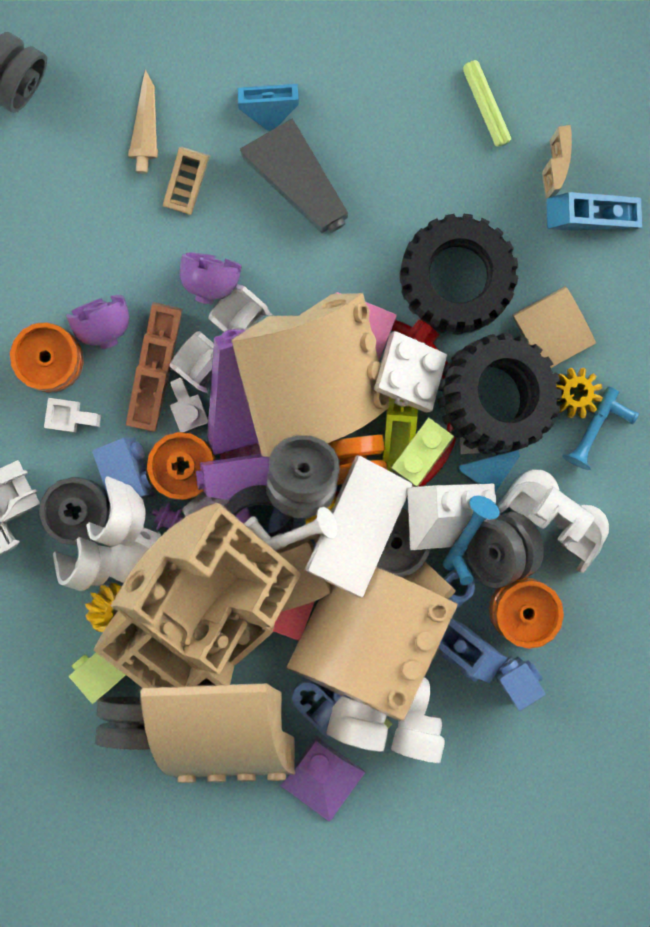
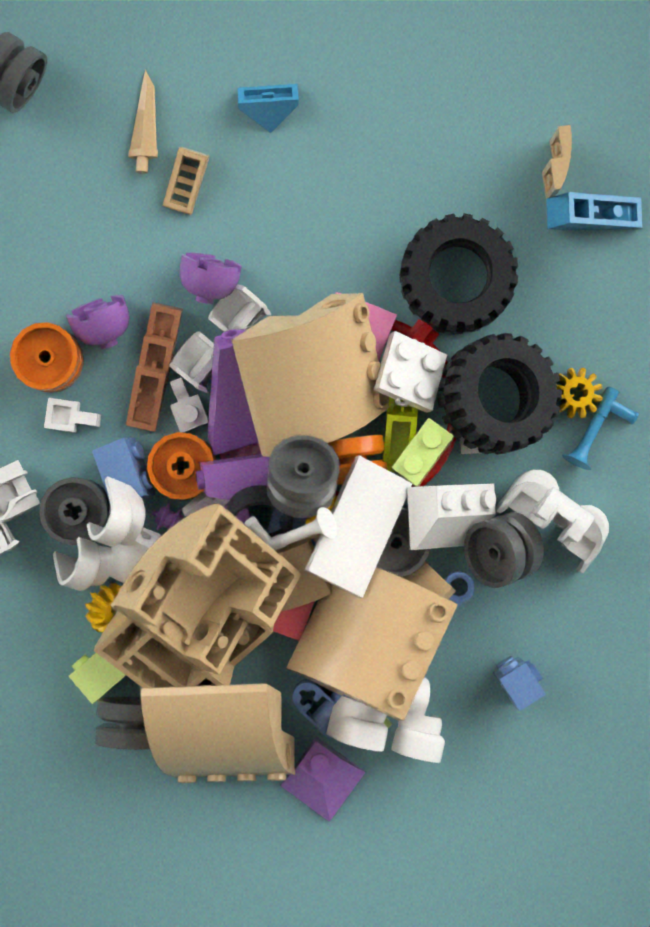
dark grey slope [240,118,348,233] -> none
medium blue brick [438,618,507,683] -> none
dark azure piece [442,495,500,585] -> none
dark azure slope [457,450,520,493] -> none
yellowish green axle [463,60,511,147] -> none
orange wheel [489,577,564,649] -> none
tan slope [512,286,596,368] -> none

